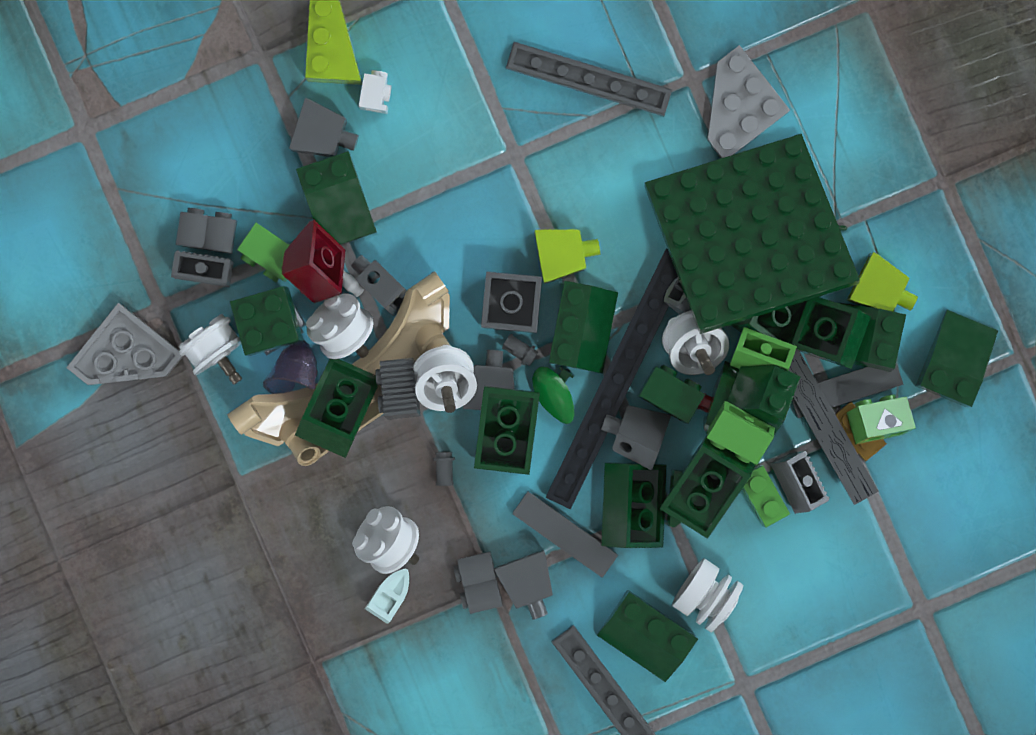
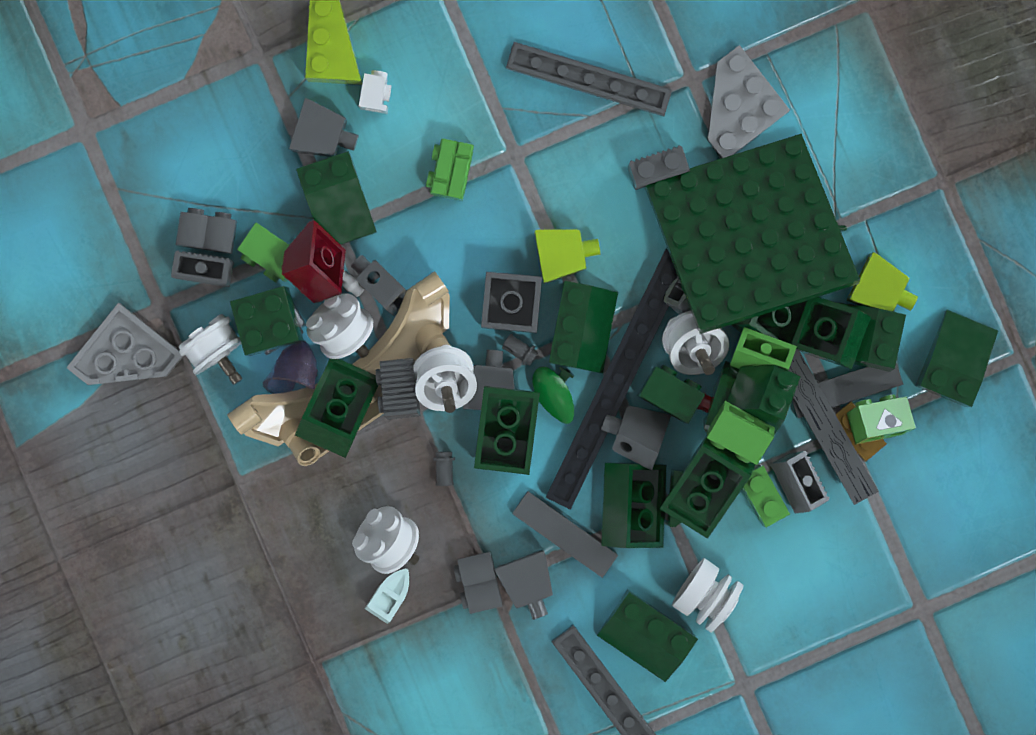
none -> bright green brick [426,138,474,201]
none -> dark grey brick [628,145,690,190]

